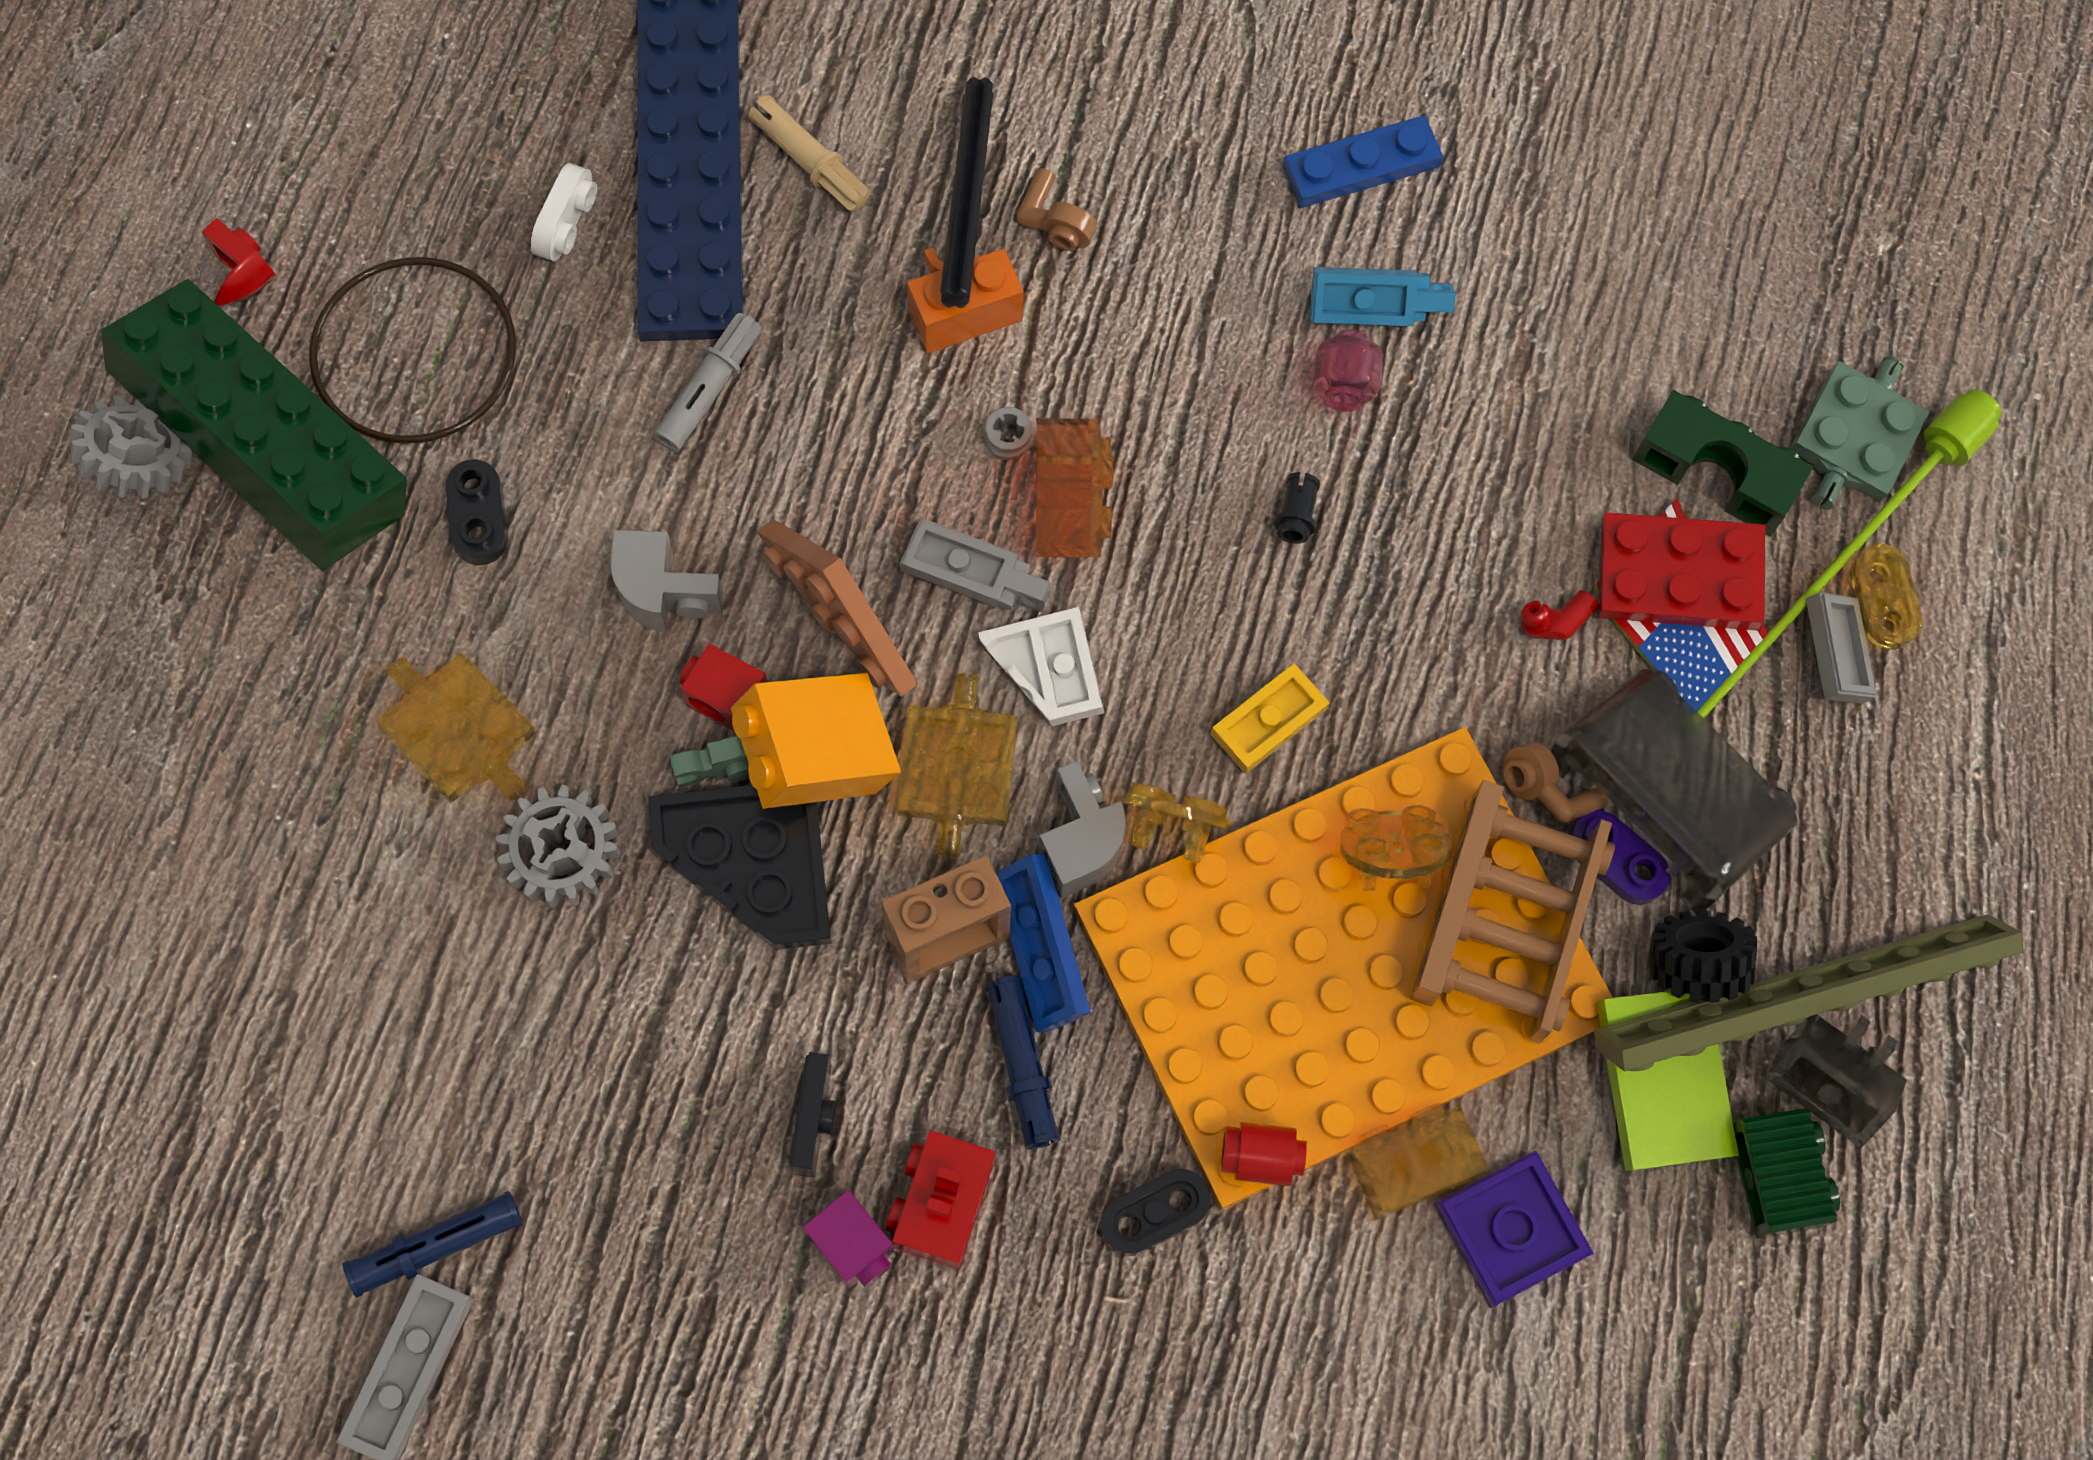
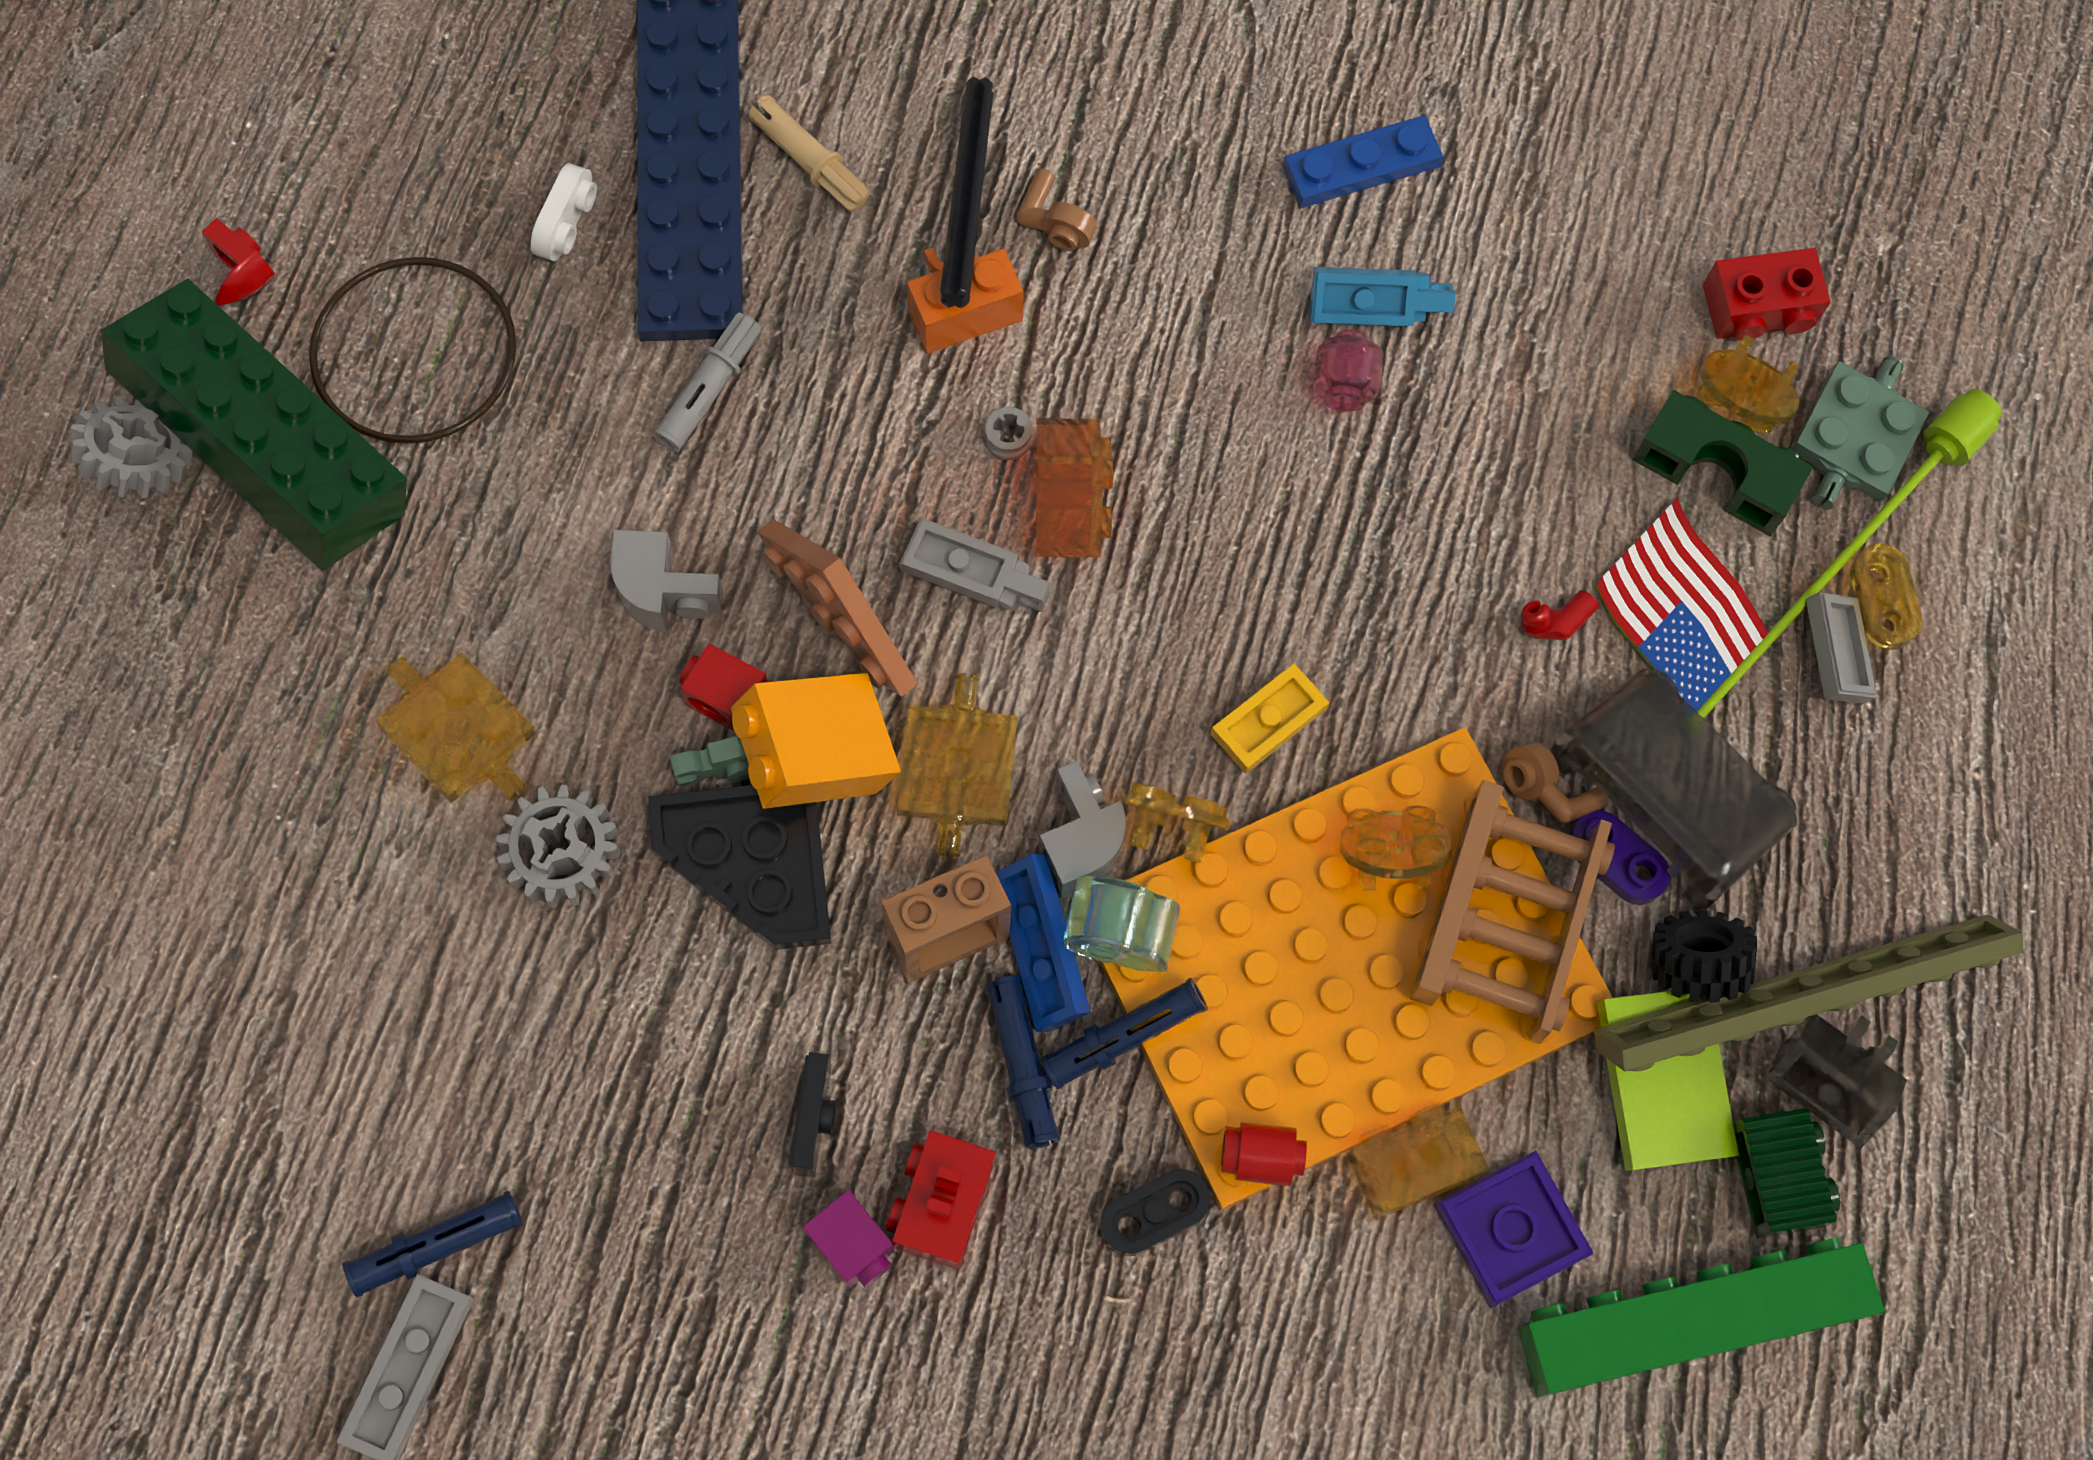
black plate [446,459,508,565] -> none
white wing [978,607,1105,726] -> none
black pin [1274,472,1320,544] -> none
red plate [1598,512,1766,631] -> none
none -> dark blue pin [1041,978,1208,1089]
none -> clear light blue piece [1062,876,1181,972]
none -> green brick [1517,1237,1885,1398]
none -> clear yellow plate [1698,334,1800,434]
none -> red brick [1702,247,1831,341]

